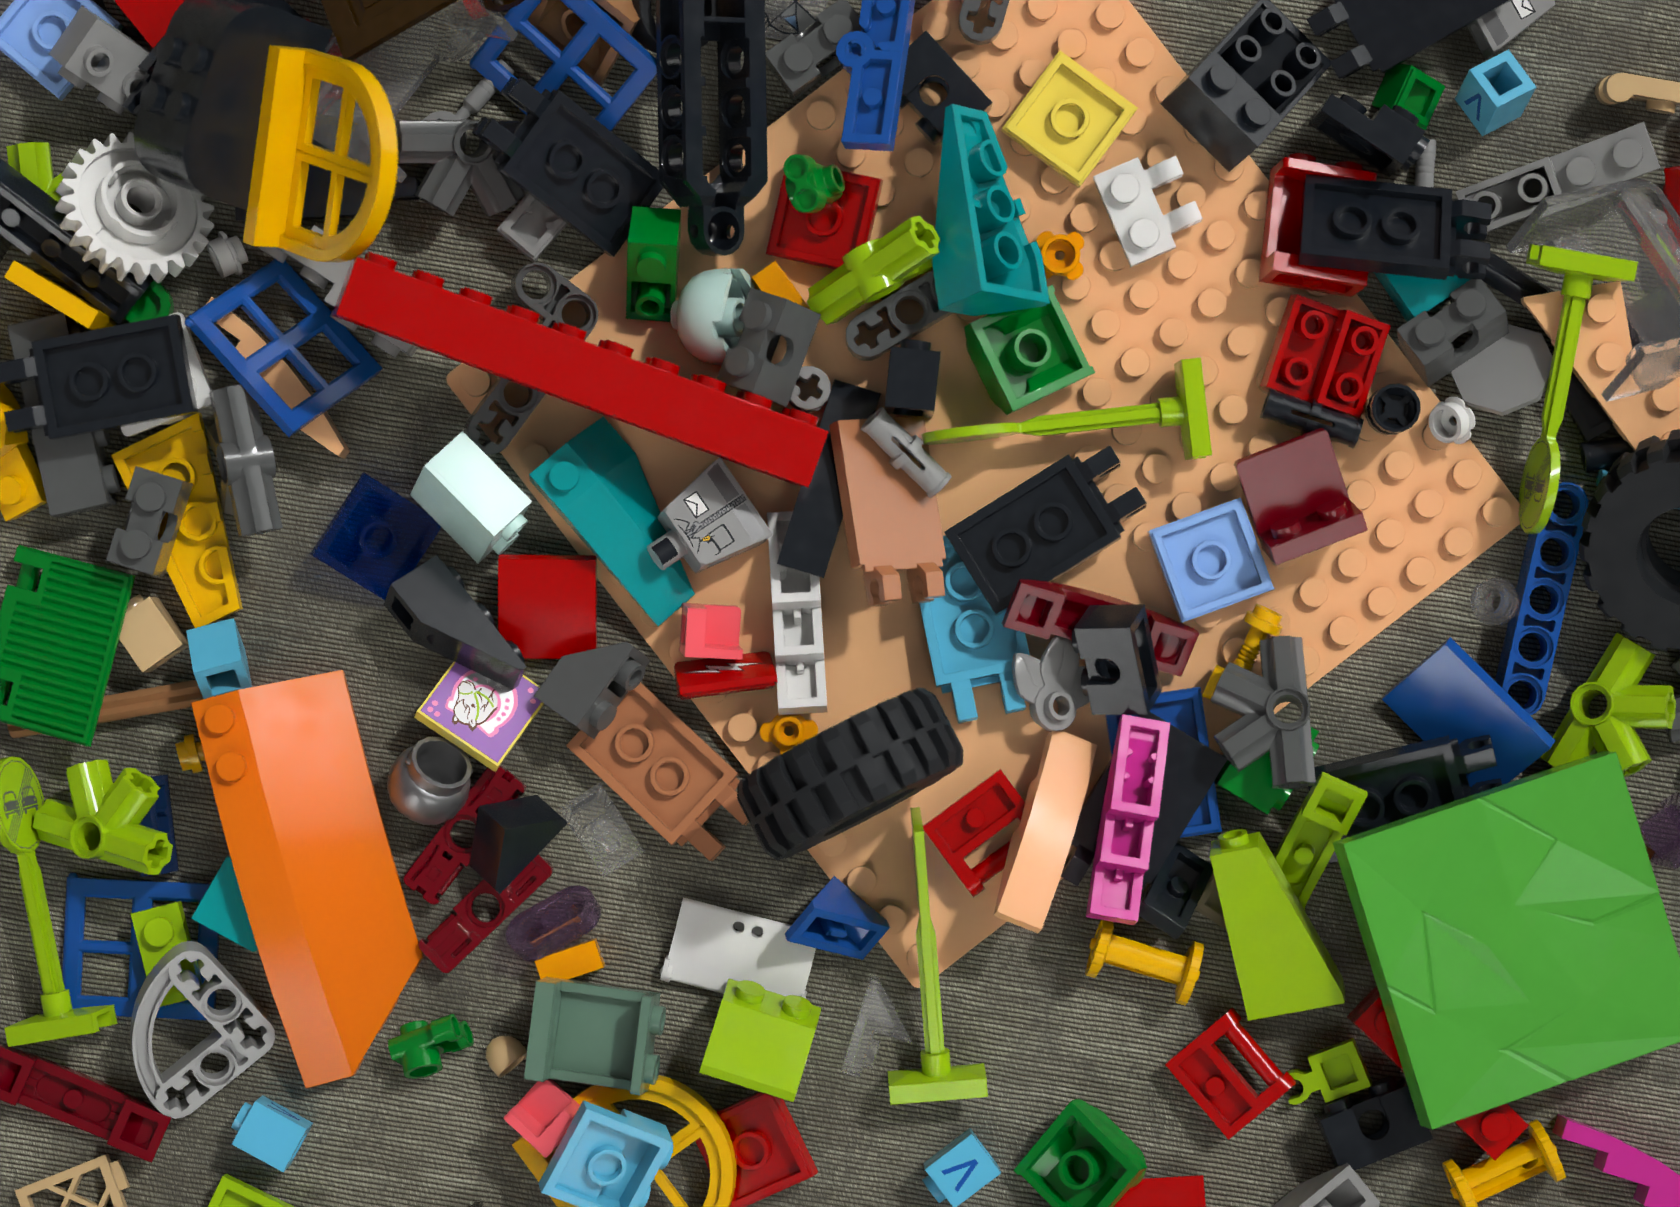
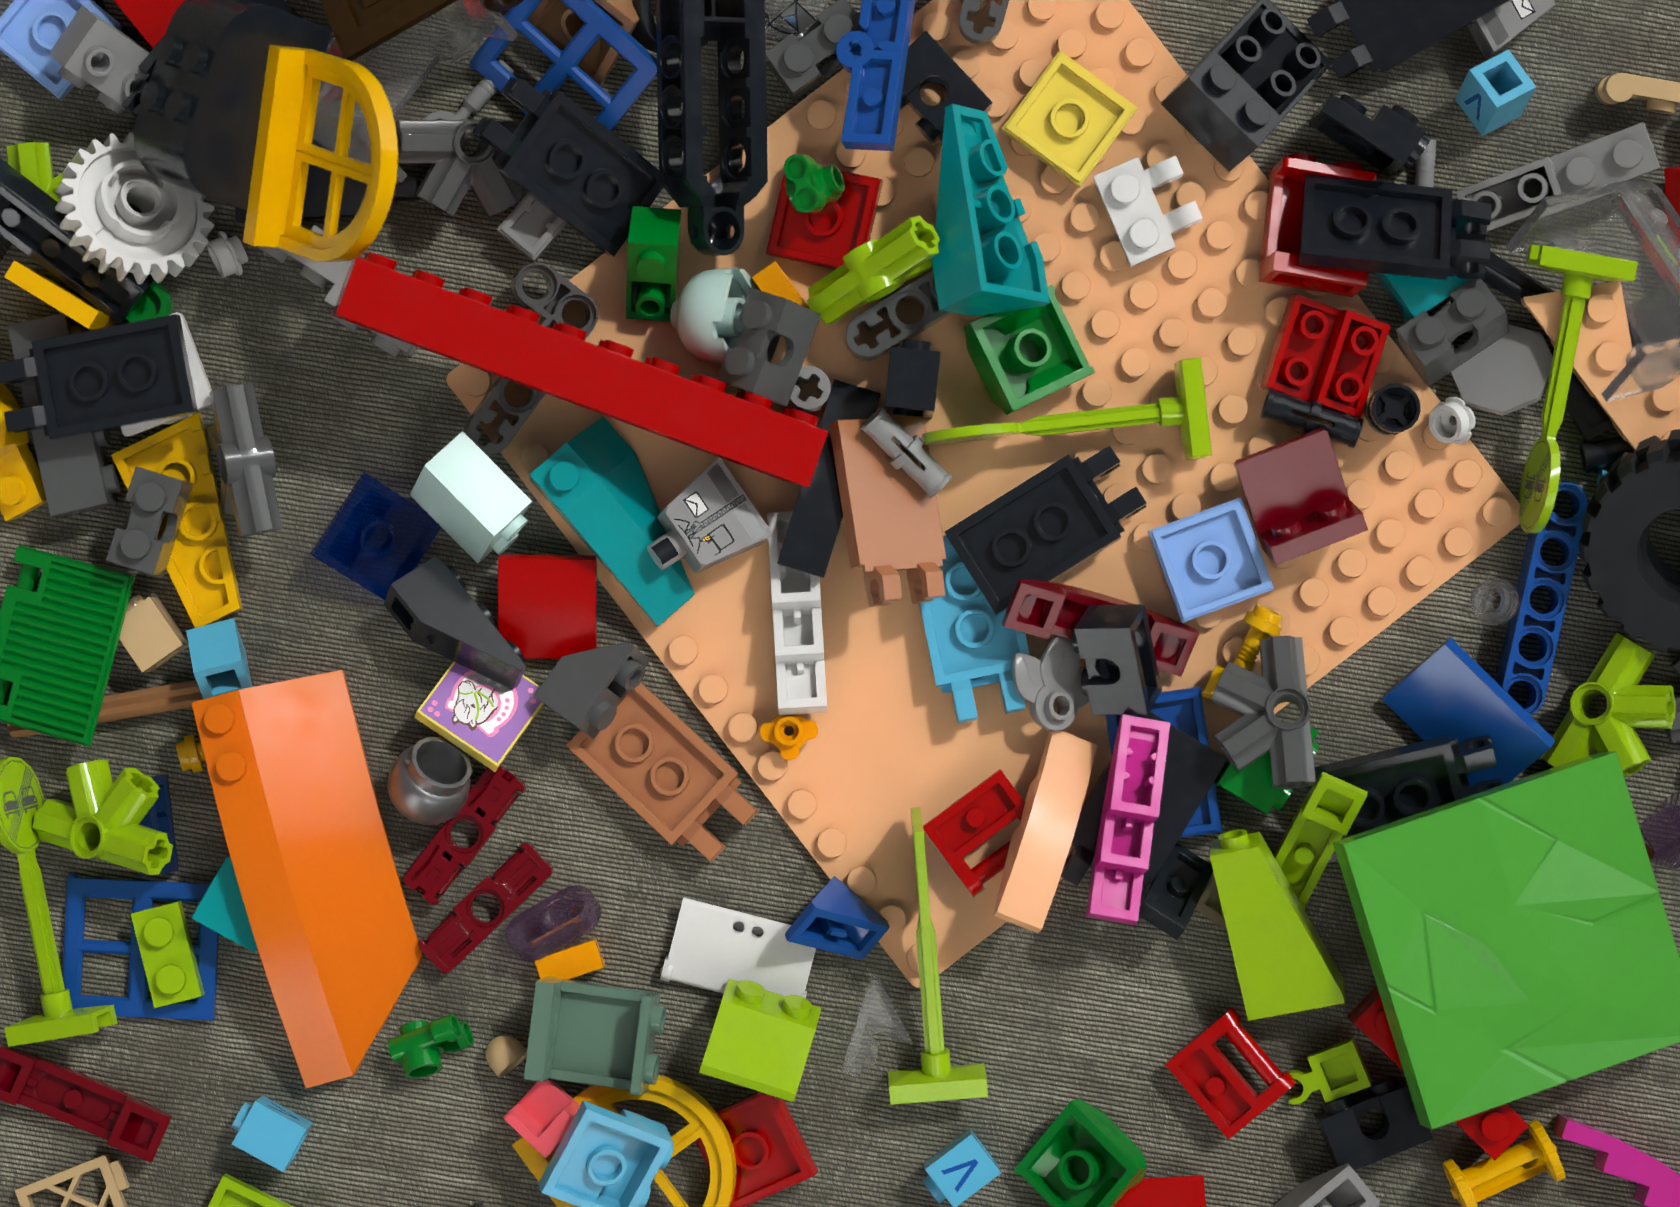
light grey beam [130,941,275,1119] -> none
blue window [185,259,383,438] -> none
light nougat slope [207,296,350,459] -> none
black slope [469,795,568,894] -> none
clear slope [559,782,644,878] -> none
red slope [674,651,778,700] -> none
coral panel [679,603,743,660] -> none
black tyre [737,688,963,861] -> none
light orange plate [1036,231,1084,280] -> none
yellow hose [1085,920,1204,1006] -> none
green slope [1372,64,1445,130] -> none

